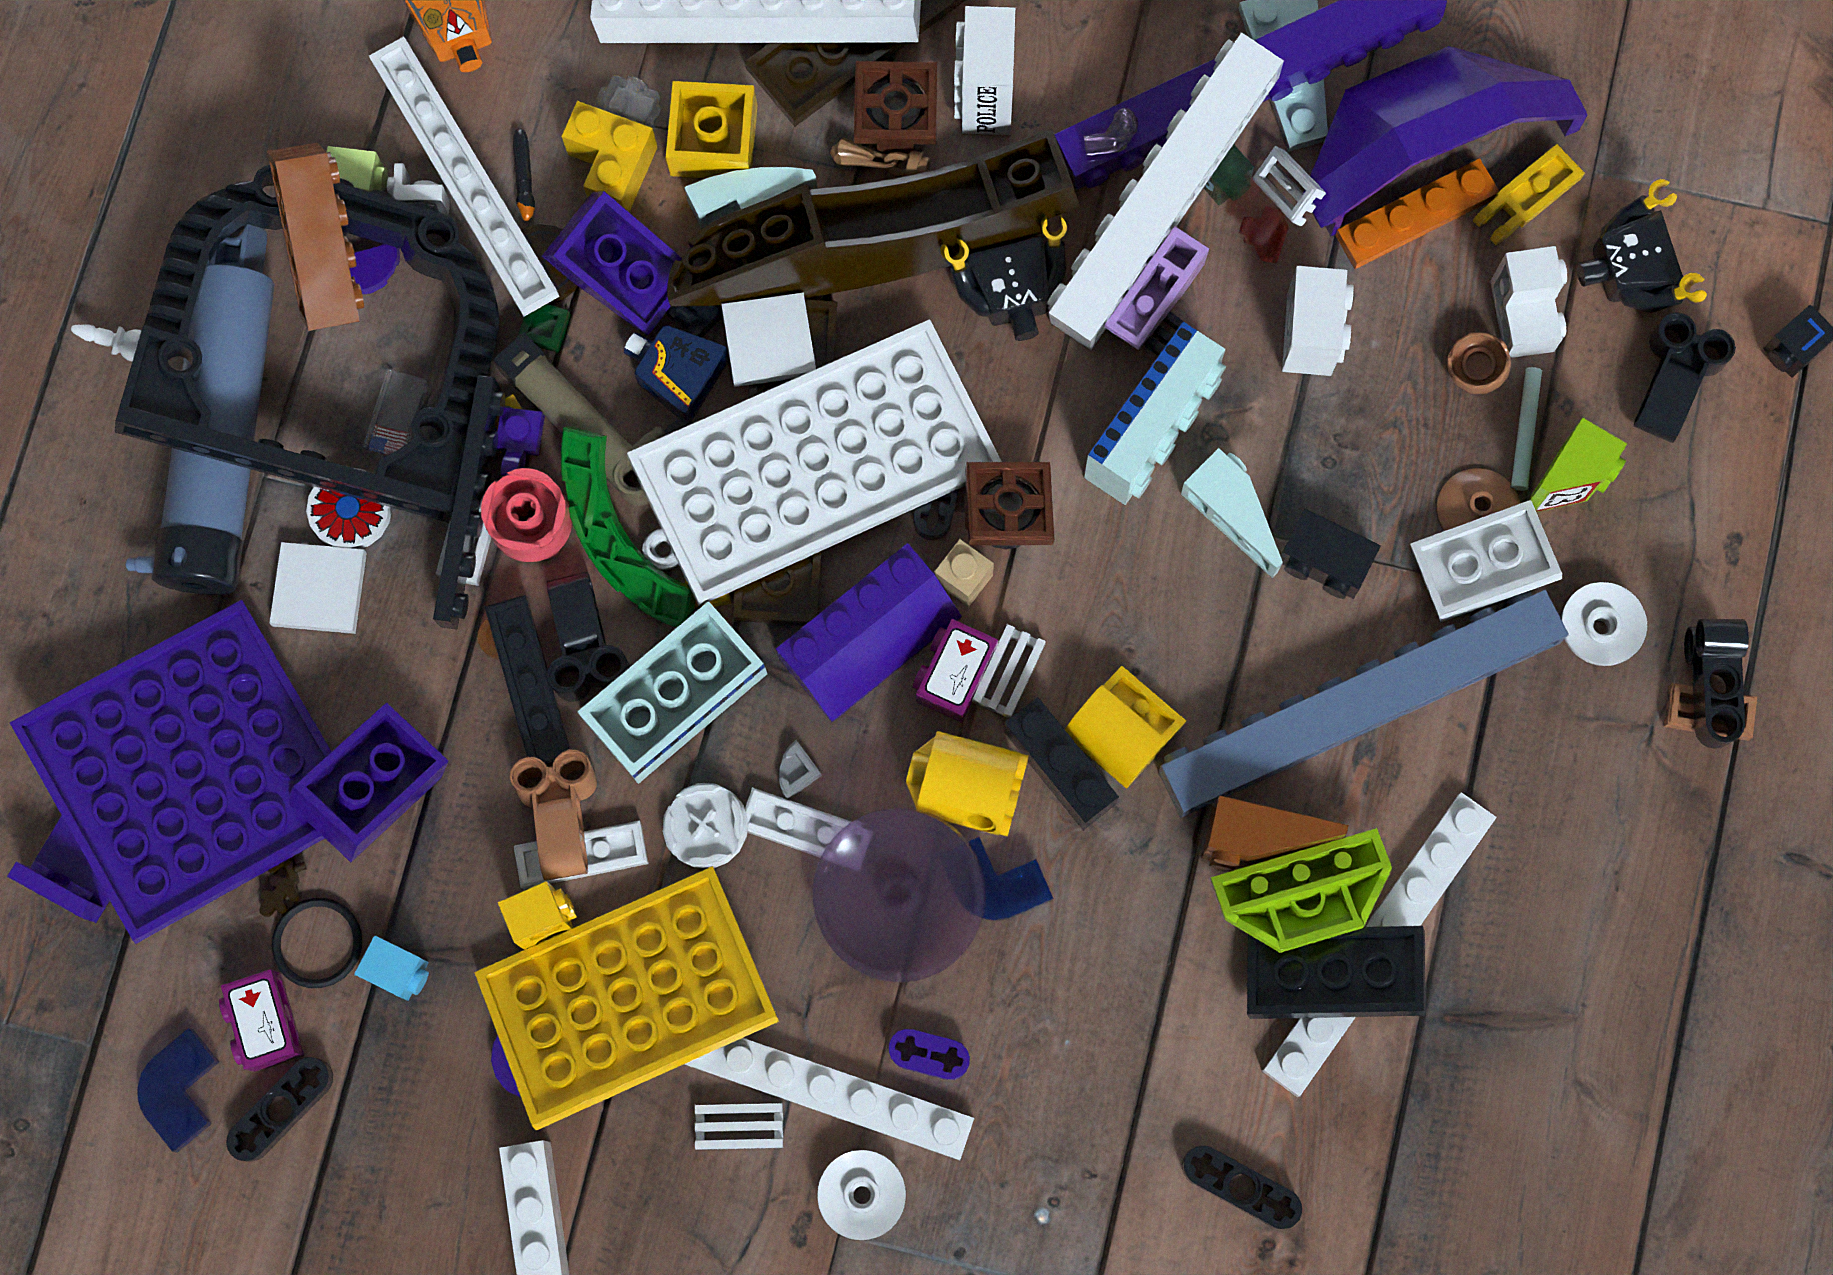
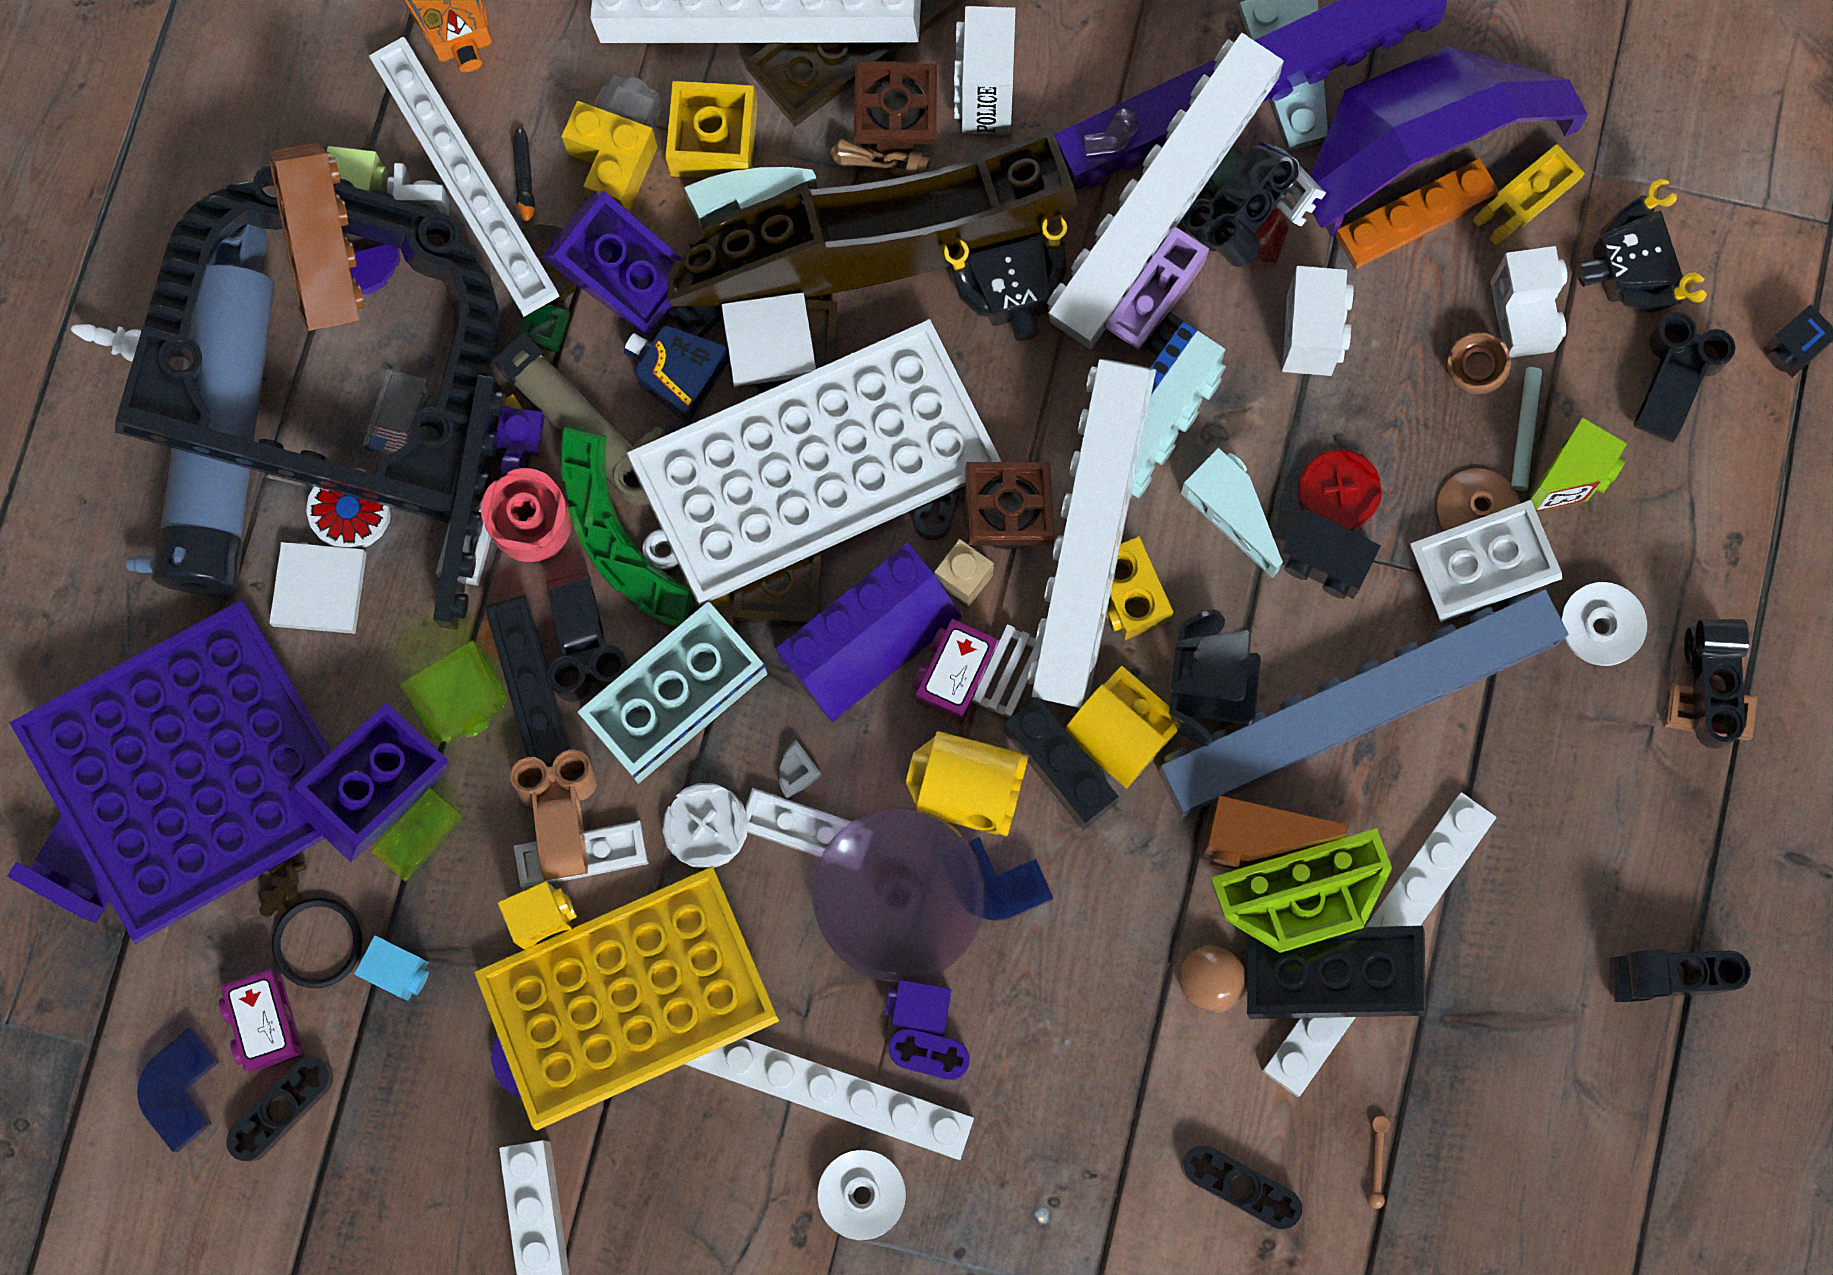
white tile [695,1103,783,1150] -> none
none -> clear neon green plate [372,788,464,882]
none -> clear neon green torso [399,640,507,745]
none -> dark purple brick [885,980,951,1035]
none -> white brick [1028,359,1156,708]
none -> yellow brick [1106,536,1173,641]
none -> black piece [1169,610,1261,746]
none -> nougat hair [1179,945,1247,1013]
none -> black piece [1182,142,1300,267]
none -> red tile [1298,449,1382,531]
none -> nougat hinge [1367,1116,1390,1209]
none -> black piece [1609,949,1751,1002]

